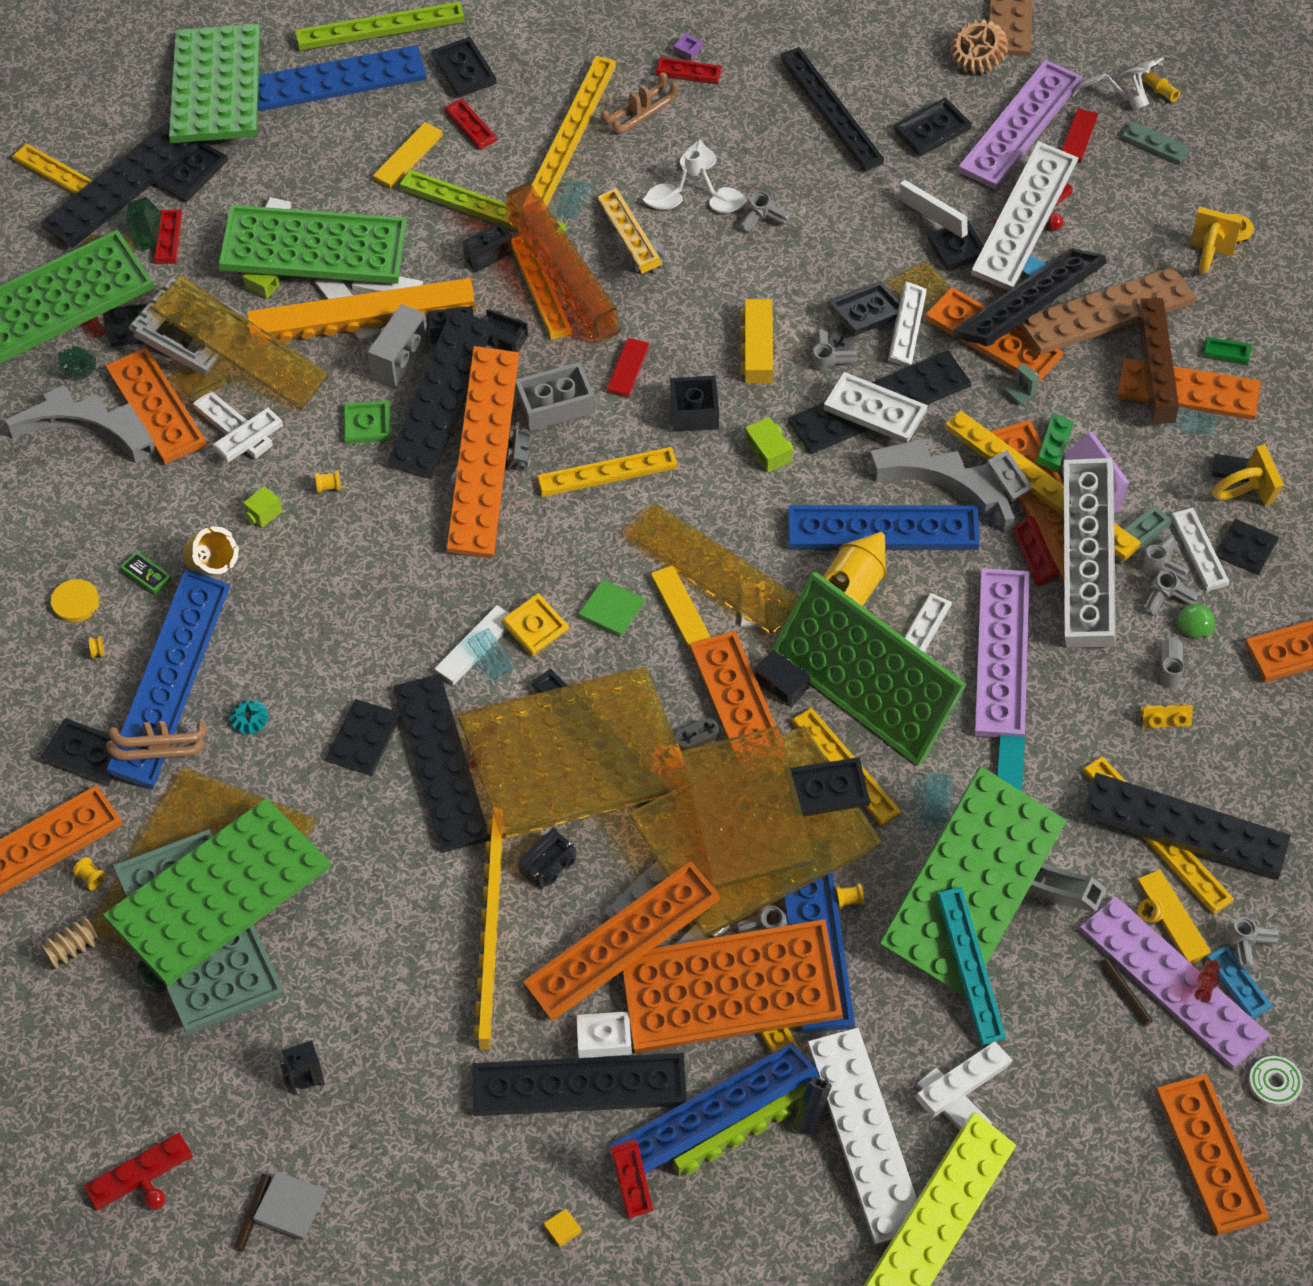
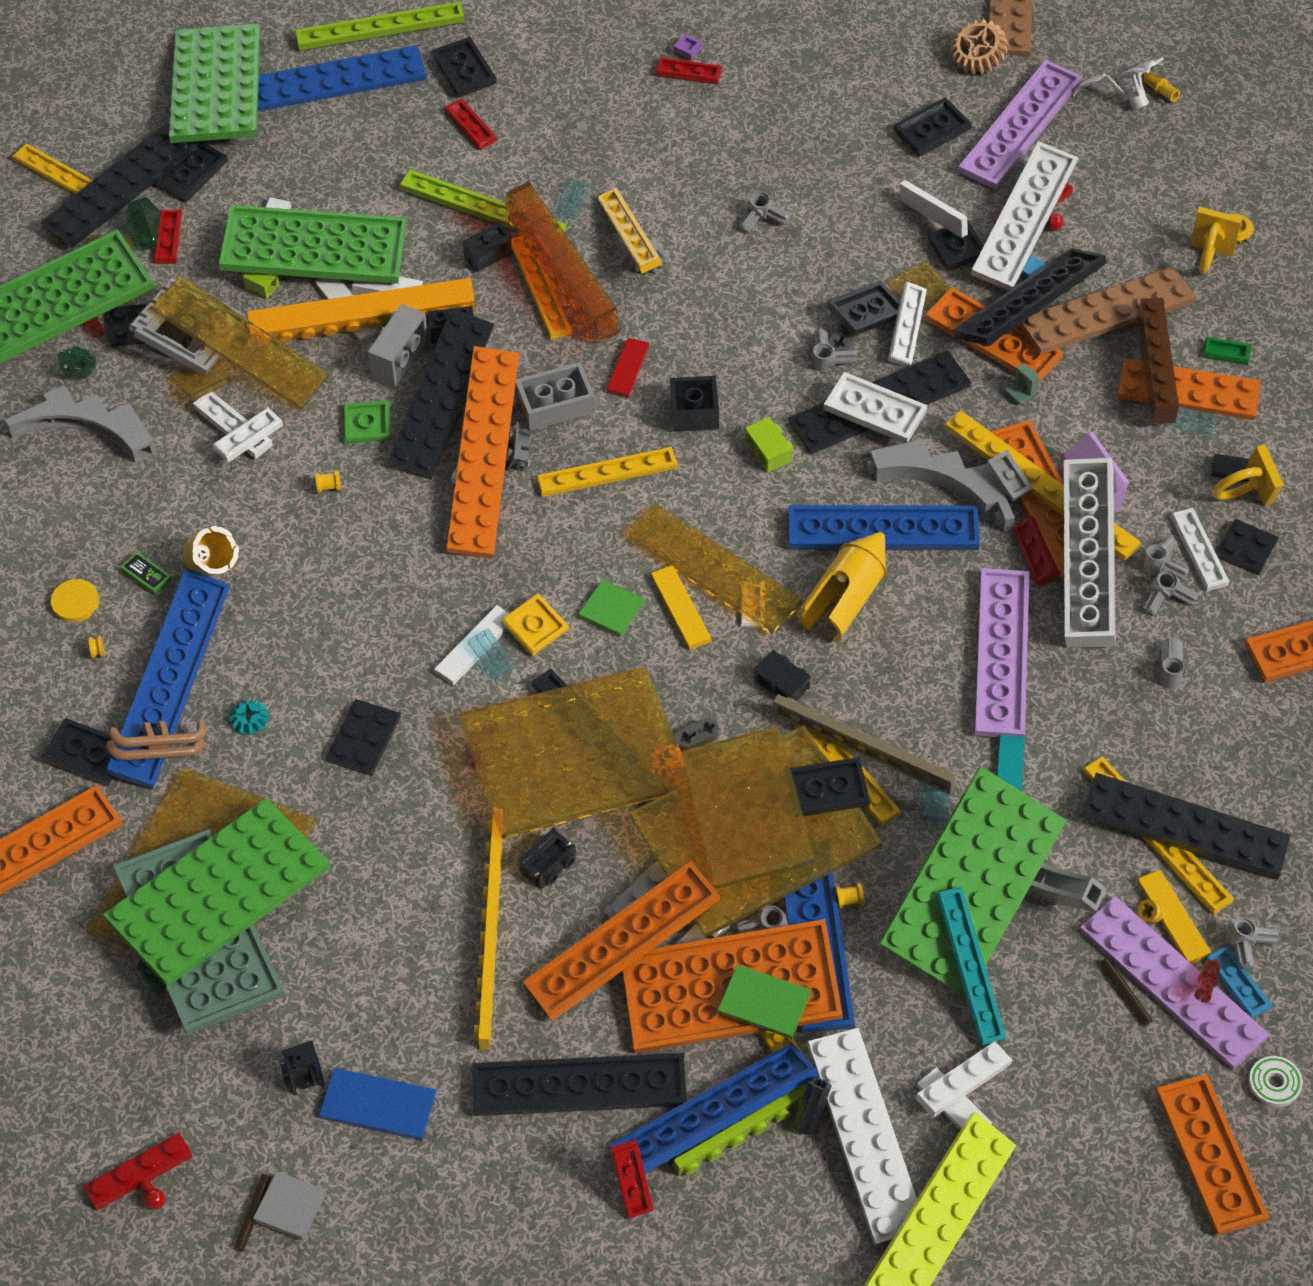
tan piece [40,916,99,970] -> none
yellow bush [73,857,107,891] -> none
orange plate [105,347,207,465] -> none
lime brick [243,486,282,528] -> none
yellow tile [373,122,443,189] -> none
black plate [393,674,490,853] -> none
black hinge [482,309,528,352] -> none
yellow plate [520,56,616,216] -> none
yellow tile [544,1209,582,1247] -> none
white plate [577,1011,632,1058] -> none
medium nougat piece [601,72,679,134] -> none
white plant [643,139,747,213] -> none
orange plate [690,630,785,767] -> none
yellow brick [741,299,773,383] -> none
bright green plate [771,572,967,765] -> none
black plate [781,47,884,172] -> none
white tile [904,593,952,652] -> none
green plate [1035,413,1074,472] -> none
red tile [1062,108,1099,163] -> none
sand green plate [1115,506,1172,564] -> none
sand green plate [1122,122,1190,165] -> none
yellow hinge [1140,703,1193,728] -> none
bright green hair [1177,603,1215,640] -> none
none -> blue tile [319,1068,437,1141]
none -> bright green tile [718,964,811,1039]
none -> dark tan plate [773,694,955,795]

